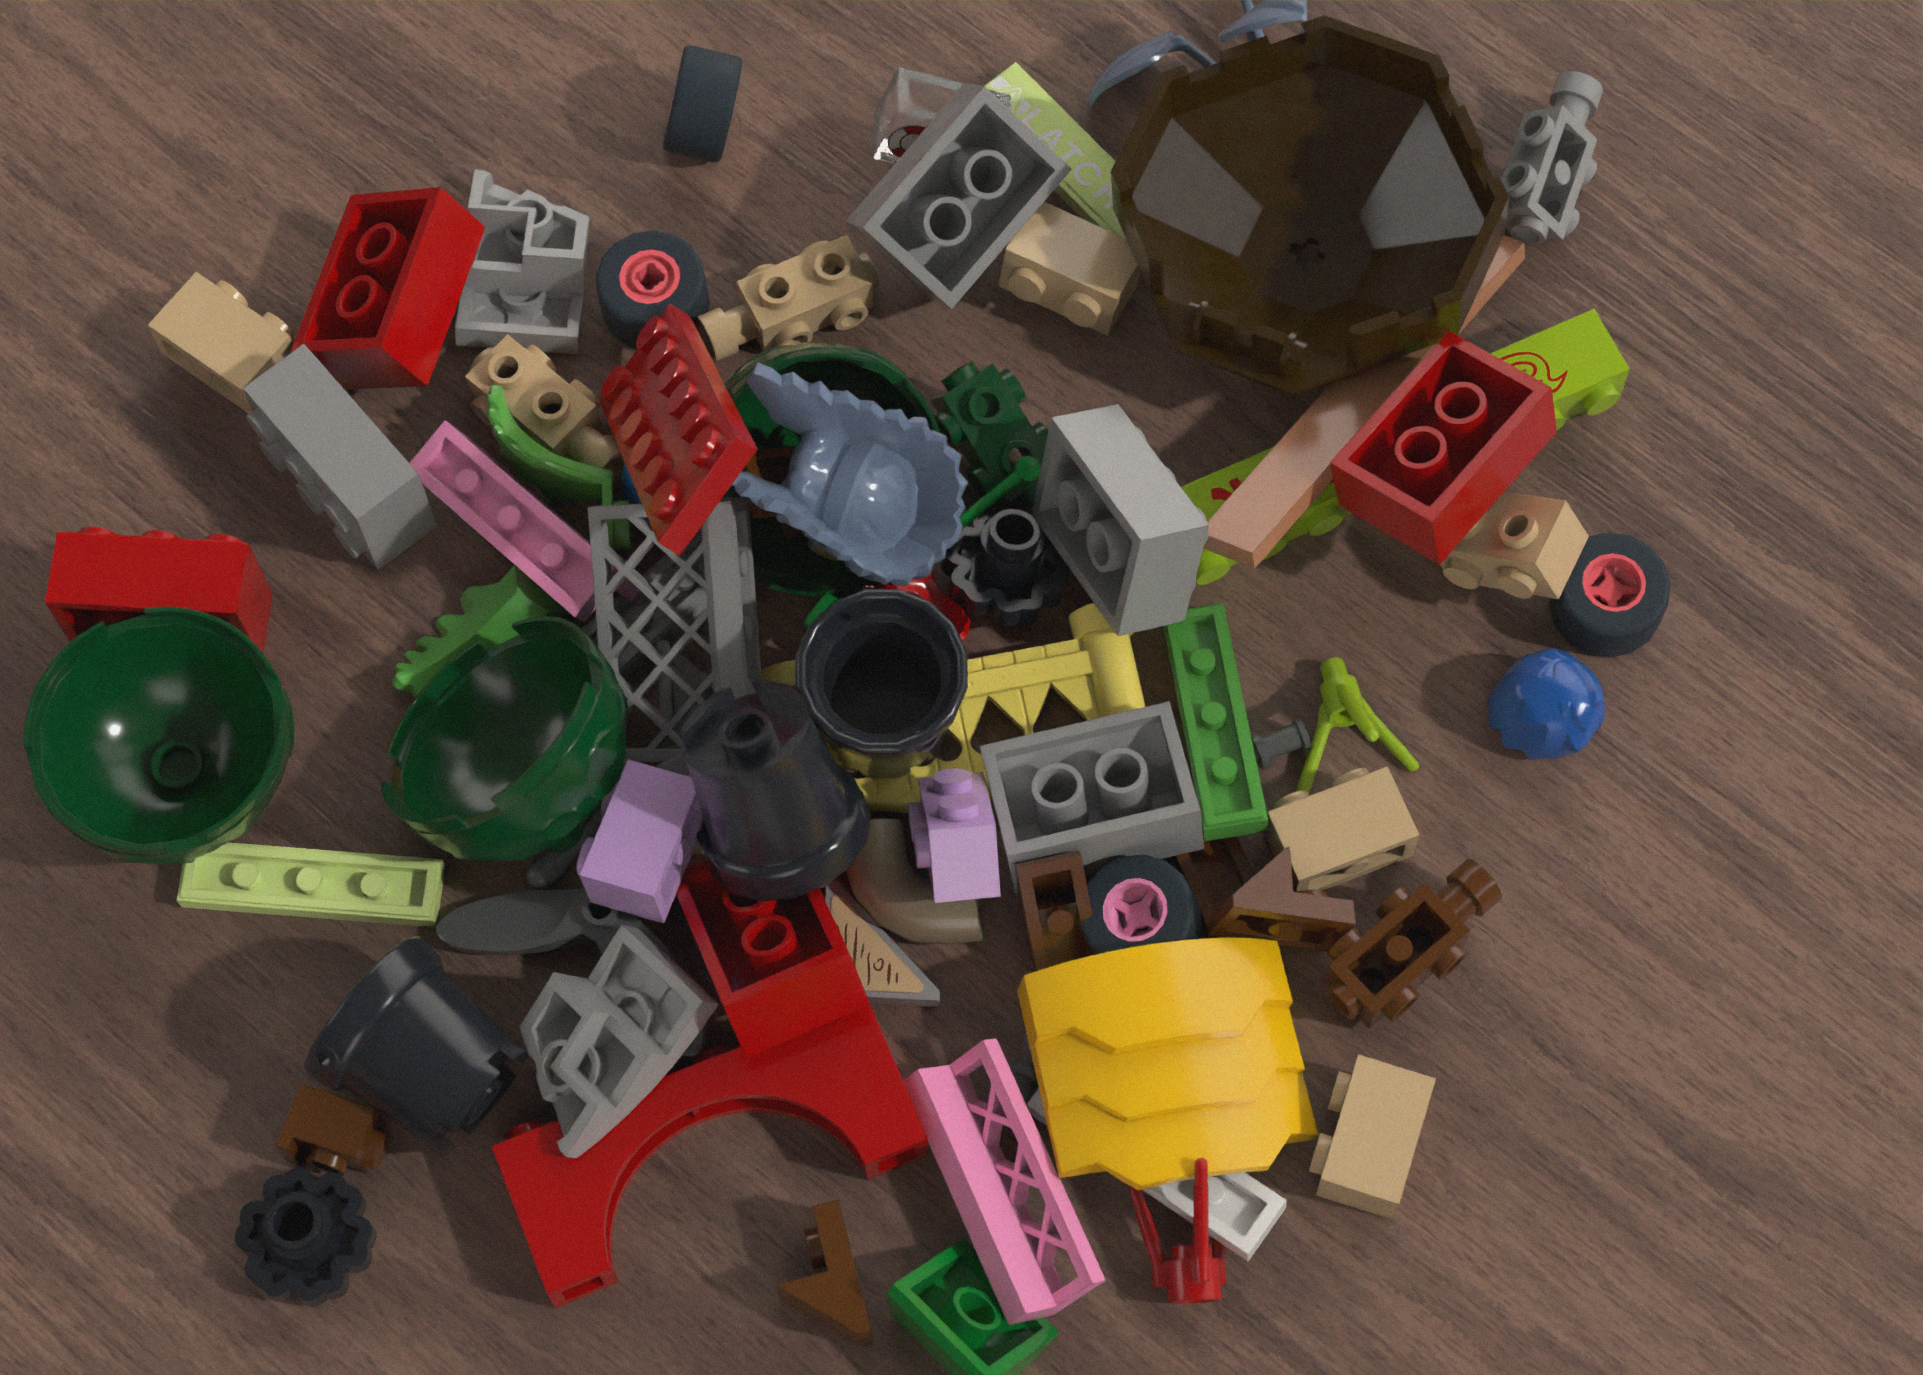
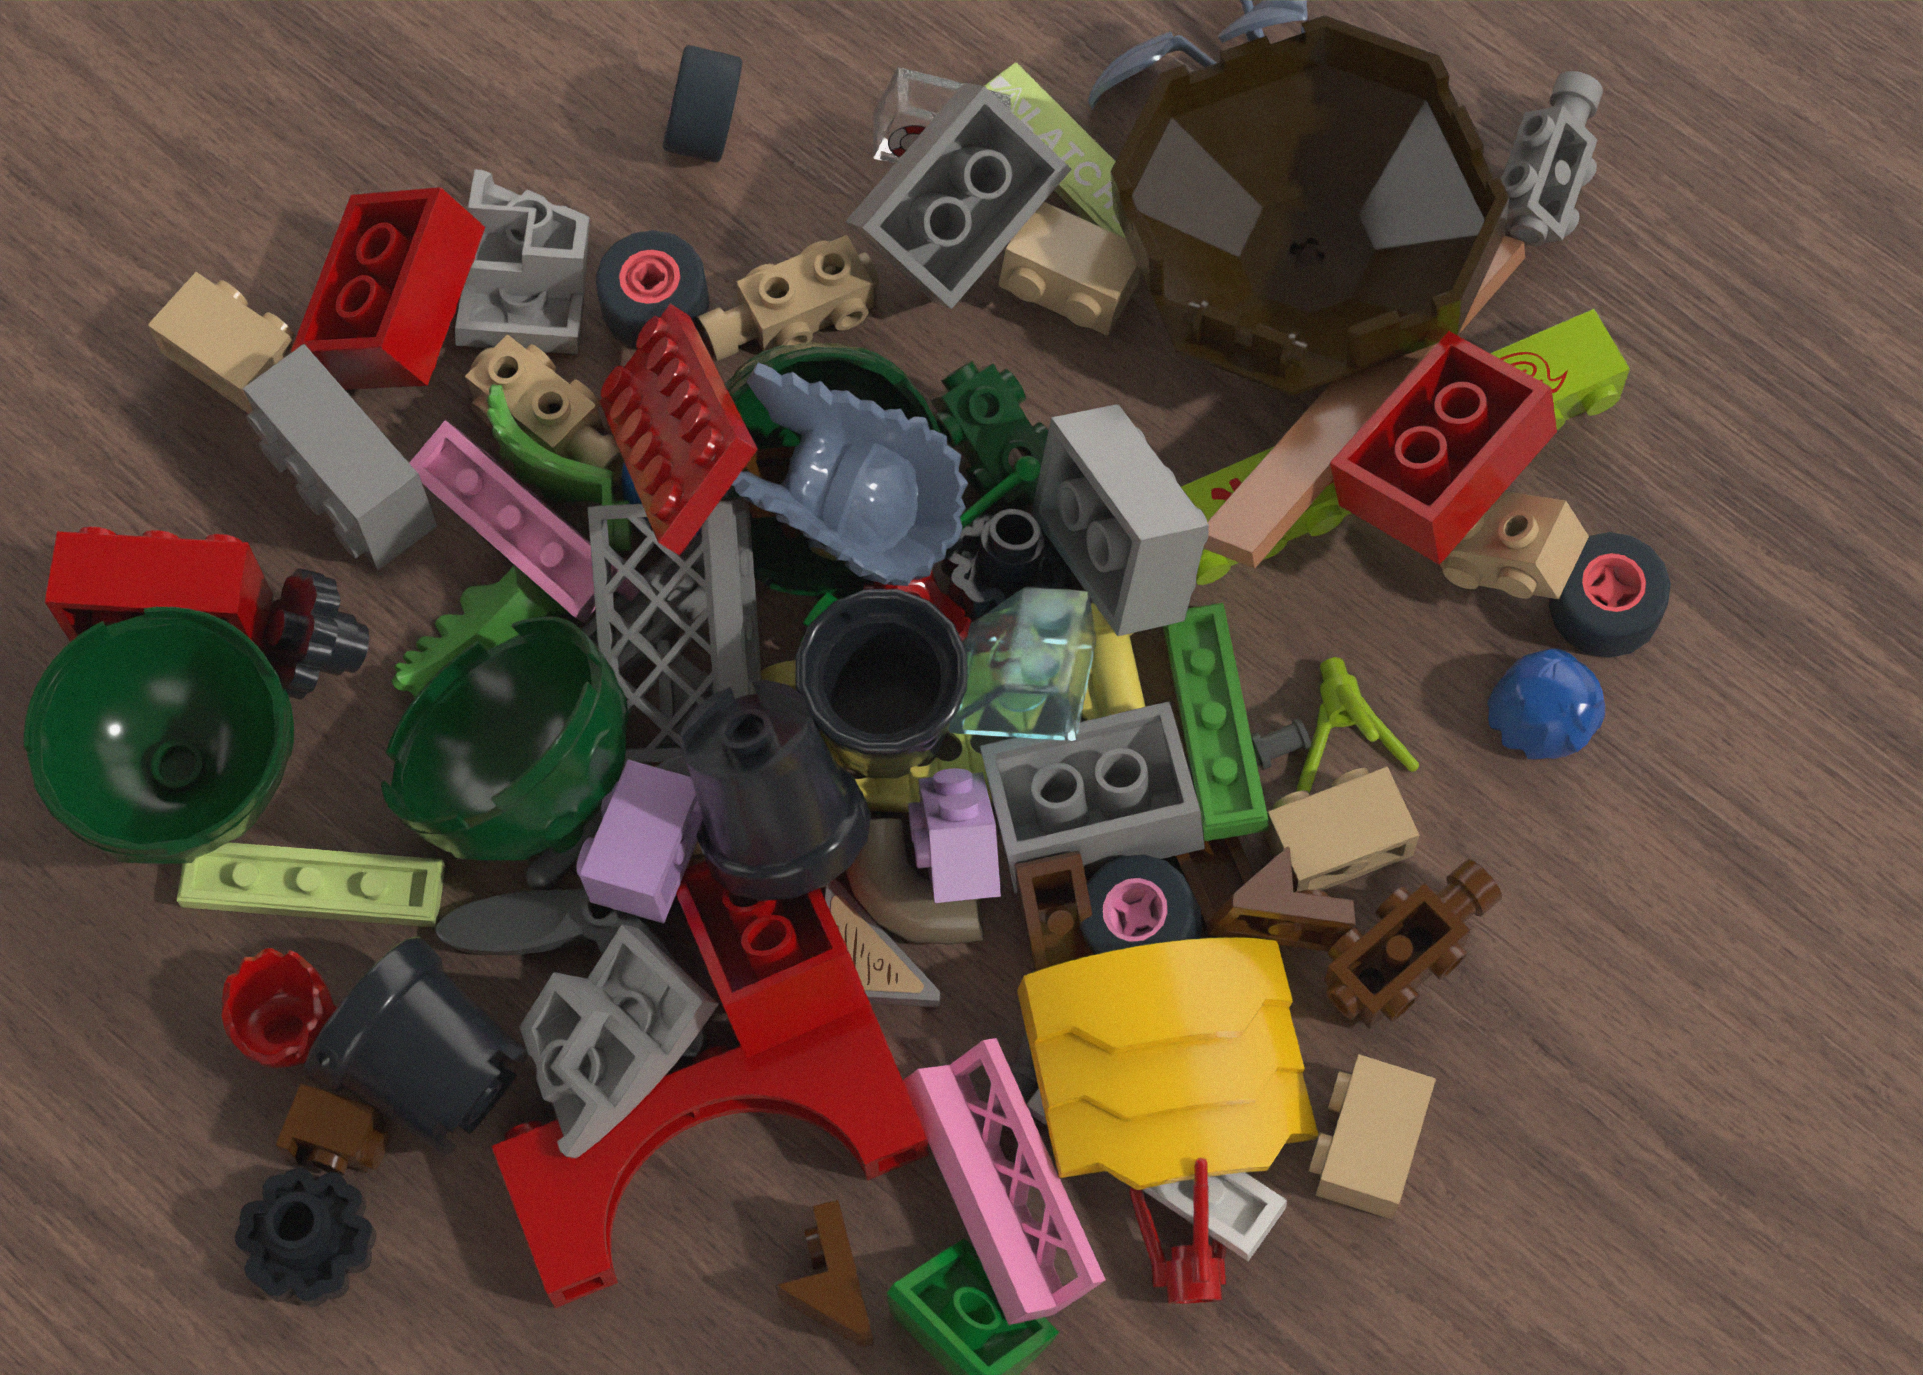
none -> red hair [221,948,337,1069]
none -> black plant [263,568,369,700]
none -> clear light blue slope [948,587,1096,741]

